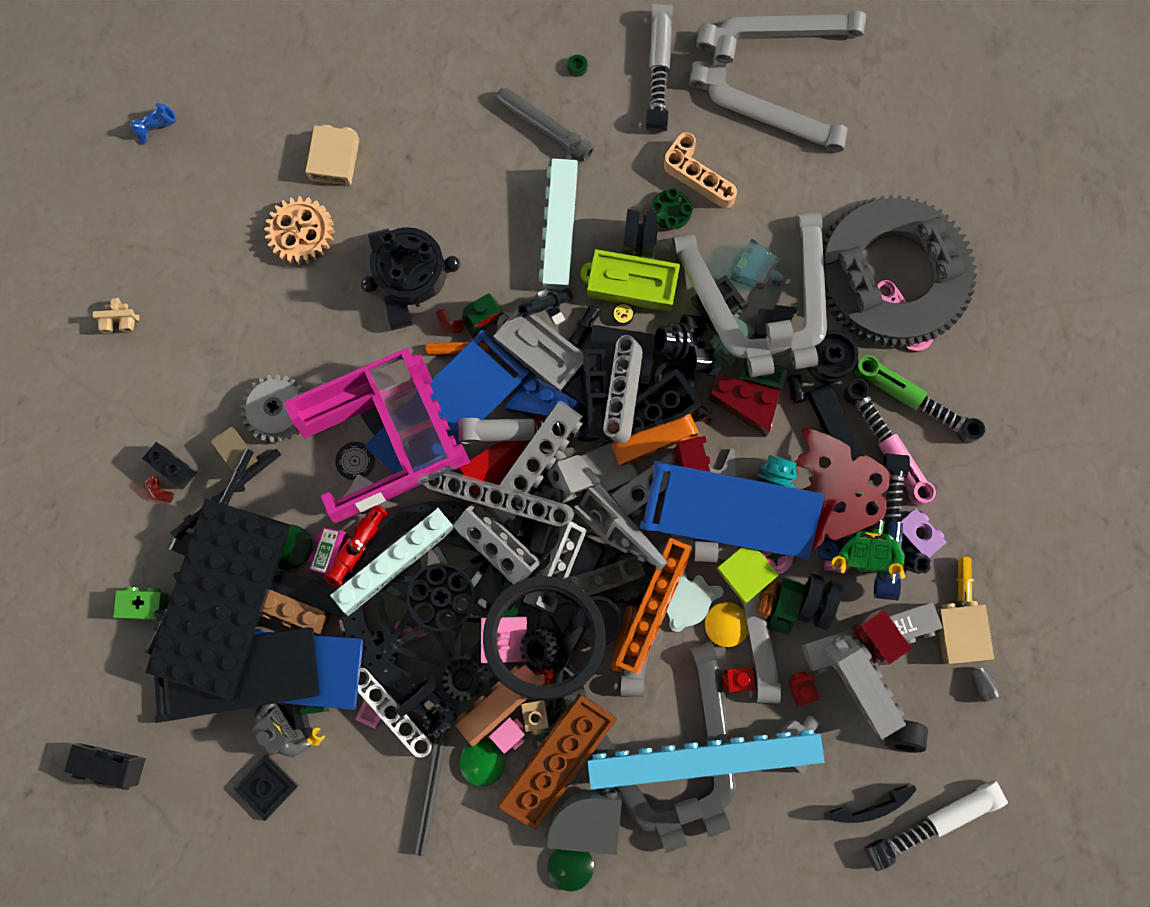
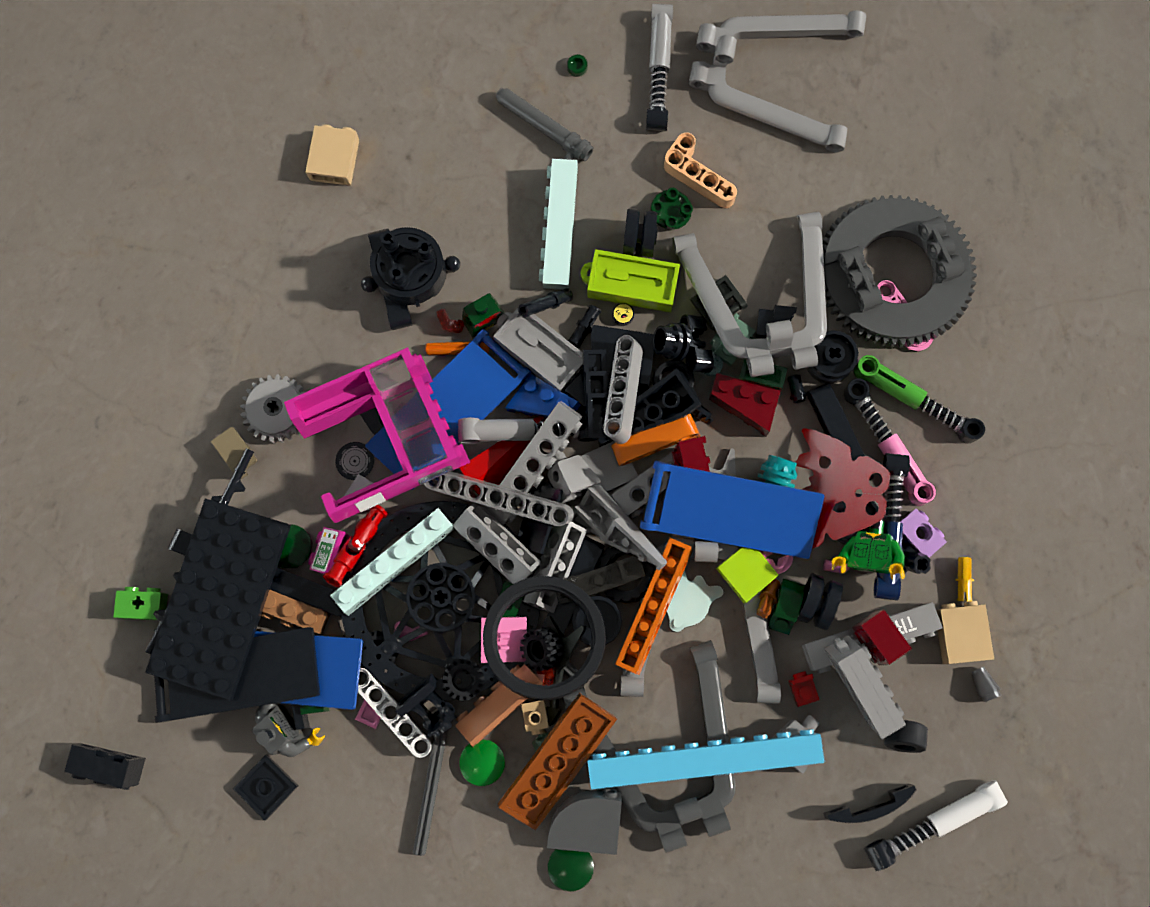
tan hips [93,298,139,333] -> none
blue animal [130,103,176,145] -> none
black brick [142,442,197,489] -> none
clear red arm [144,476,174,503] -> none
black bar [170,449,281,539] -> none
light nougat gear [264,196,335,265] -> none
bright pink brick [489,717,526,754] -> none
white sticker [538,289,565,325] -> none
orange axle [610,605,638,672] -> none
yellow dish [705,602,748,647] -> none
red bracket [722,667,755,692] -> none
clear light blue torso [730,239,785,290] -> none
blue plate [817,539,839,561] -> none

